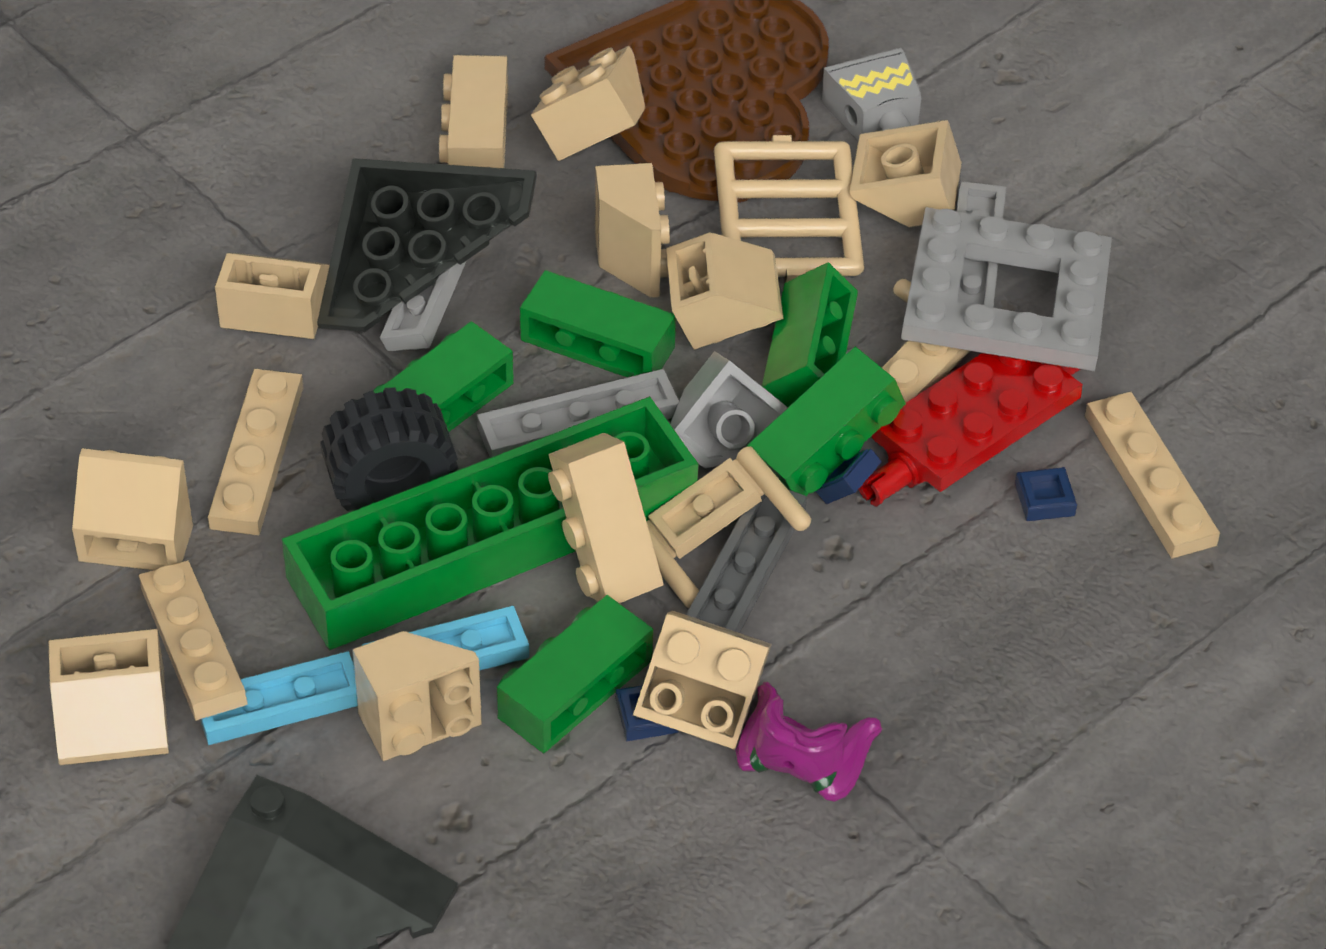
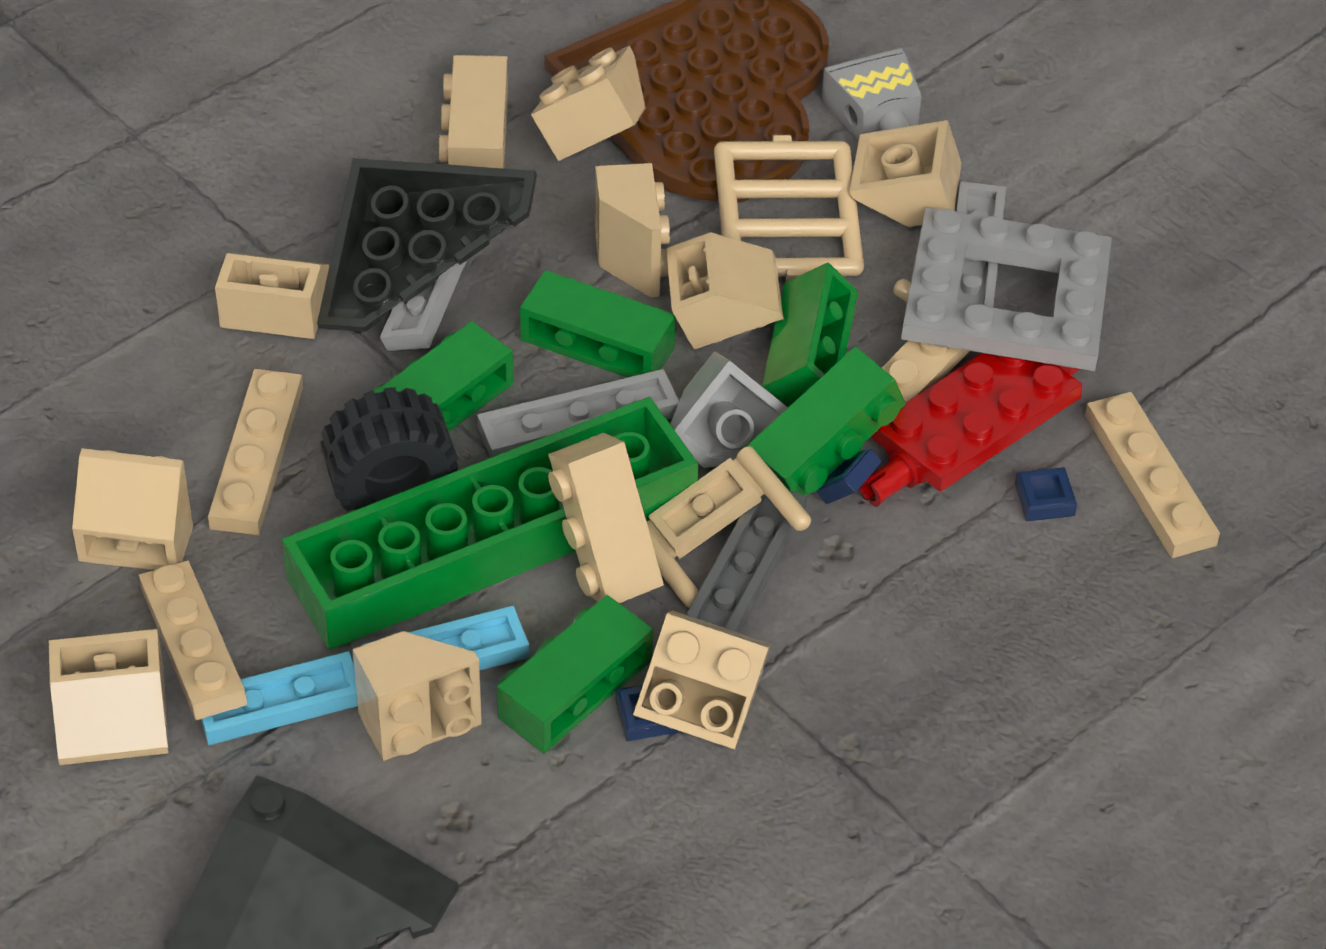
magenta hair [736,682,882,802] -> none

